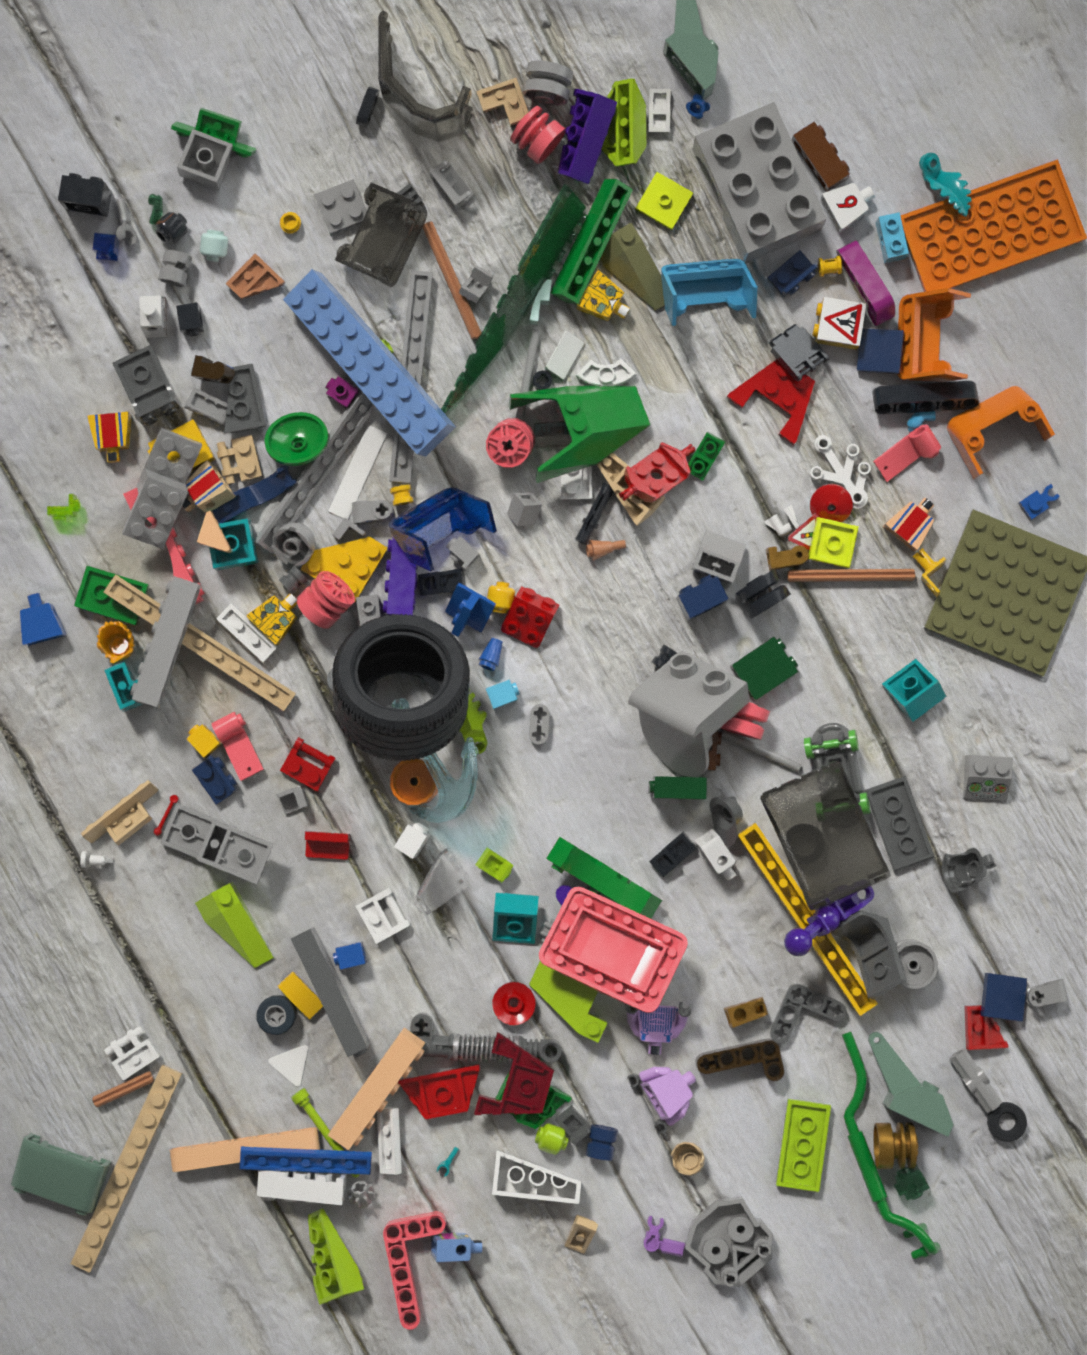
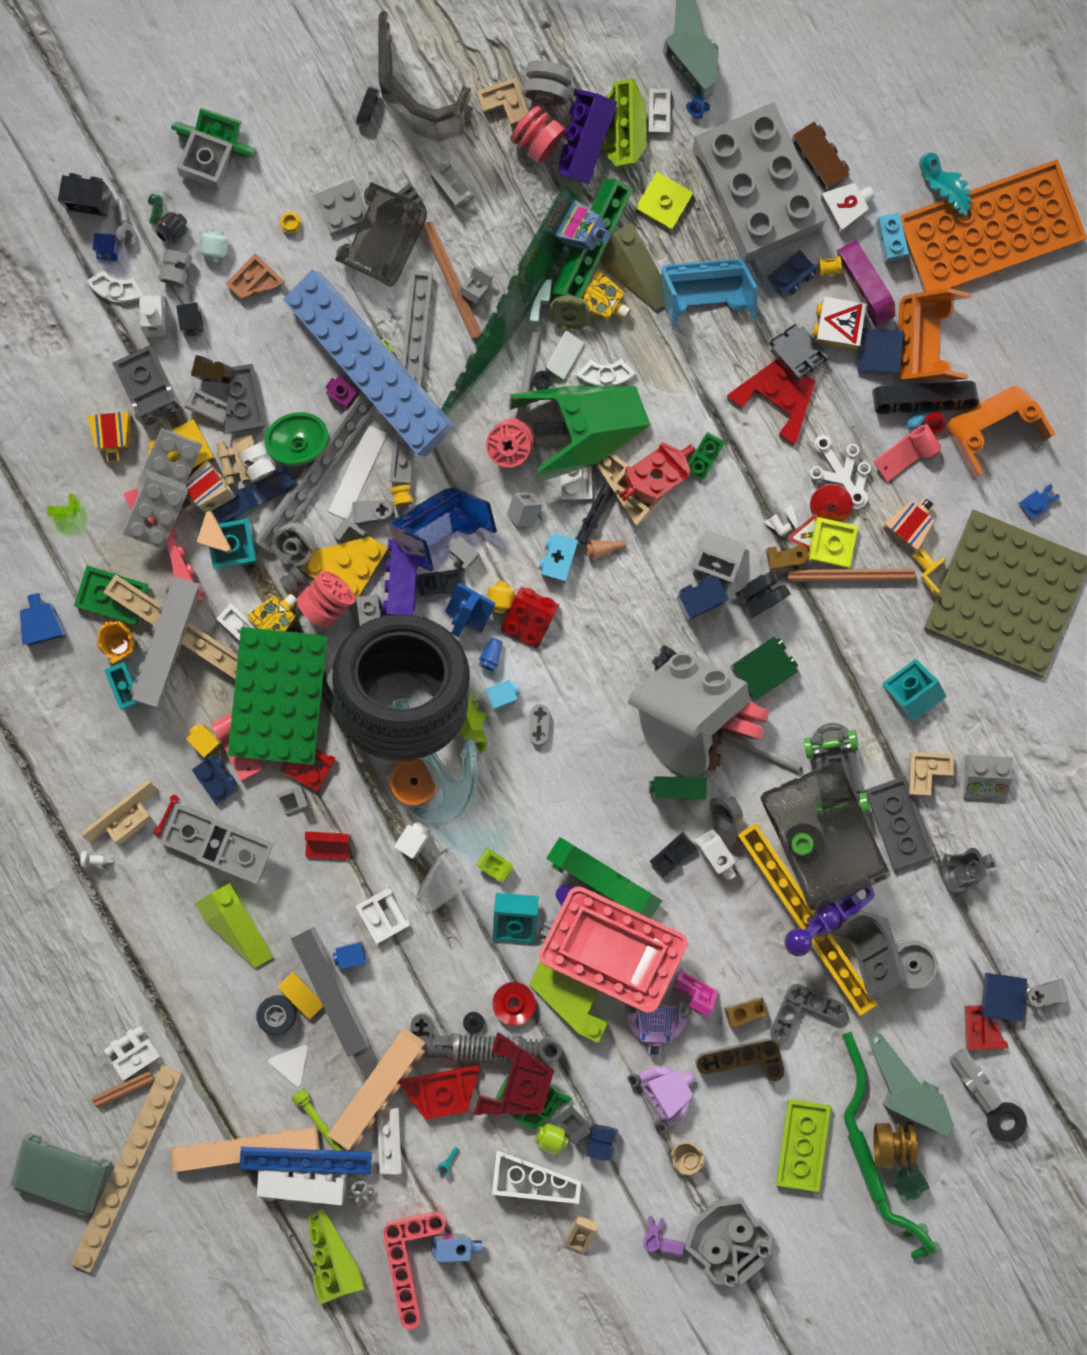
none -> white tile [86,270,144,303]
none -> green plate [227,627,327,765]
none -> white wheel [238,443,277,482]
none -> black plate [463,1012,484,1034]
none -> medium azure brick [538,533,578,583]
none -> olive tile [548,295,591,332]
none -> torso [555,200,610,250]
none -> dark pink plate [673,970,718,1017]
none -> bright green tile [791,833,813,855]
none -> tan plate [908,752,954,797]
none -> red tile [923,412,946,434]

